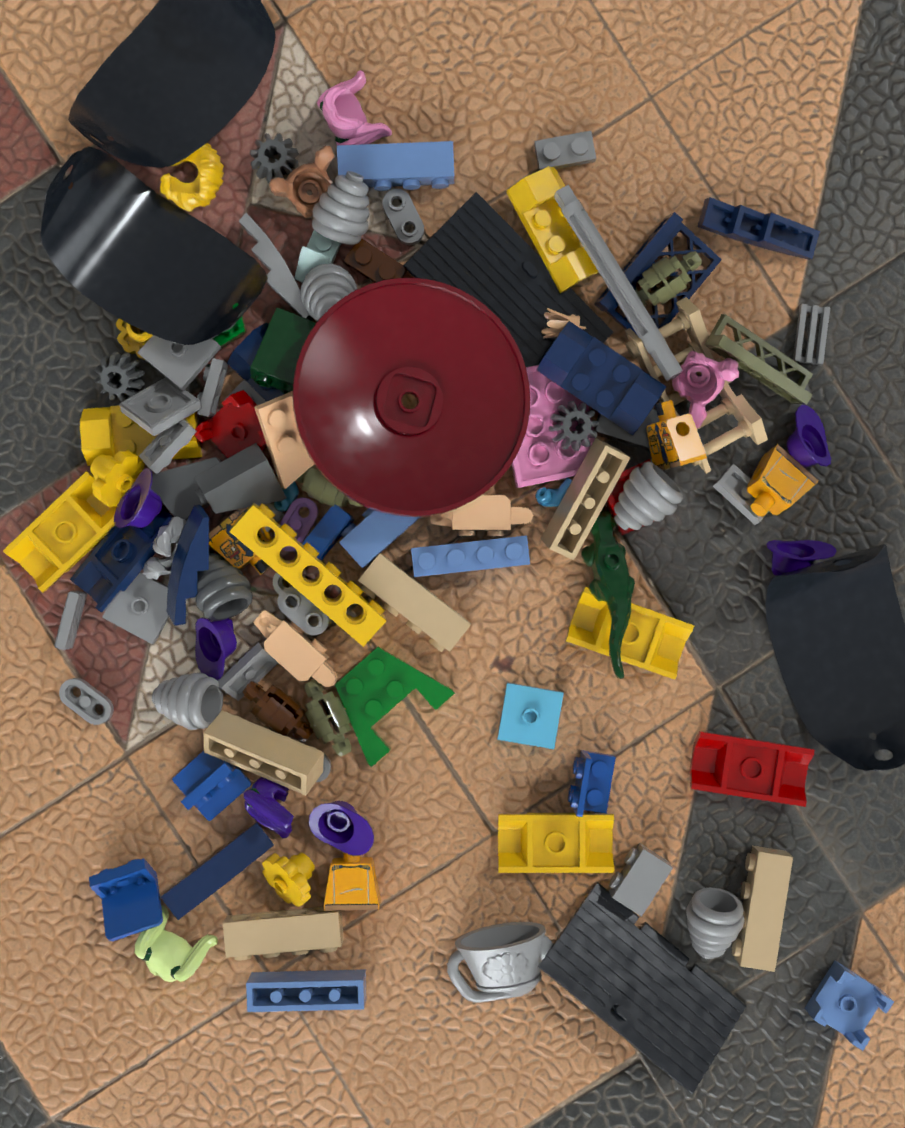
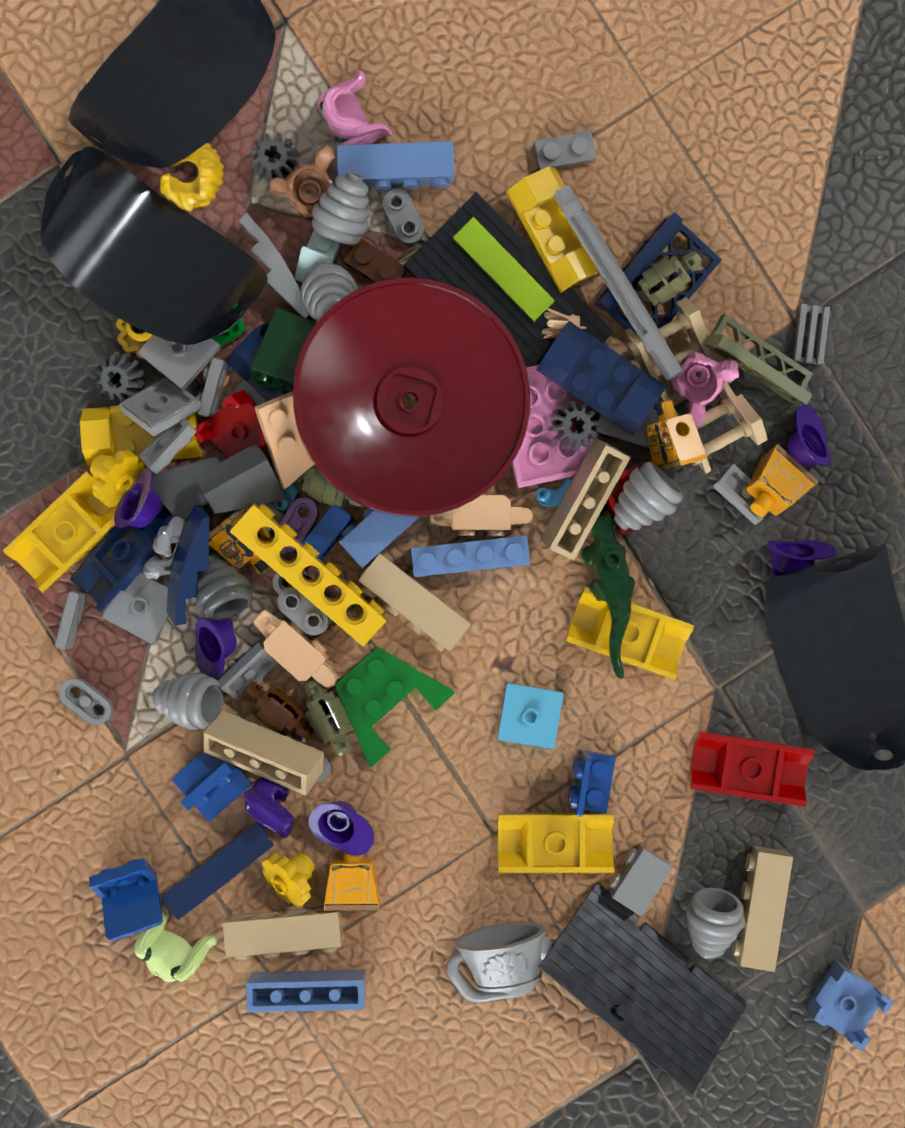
dark blue slope [697,197,820,260] -> none
none -> lime tile [453,217,555,322]

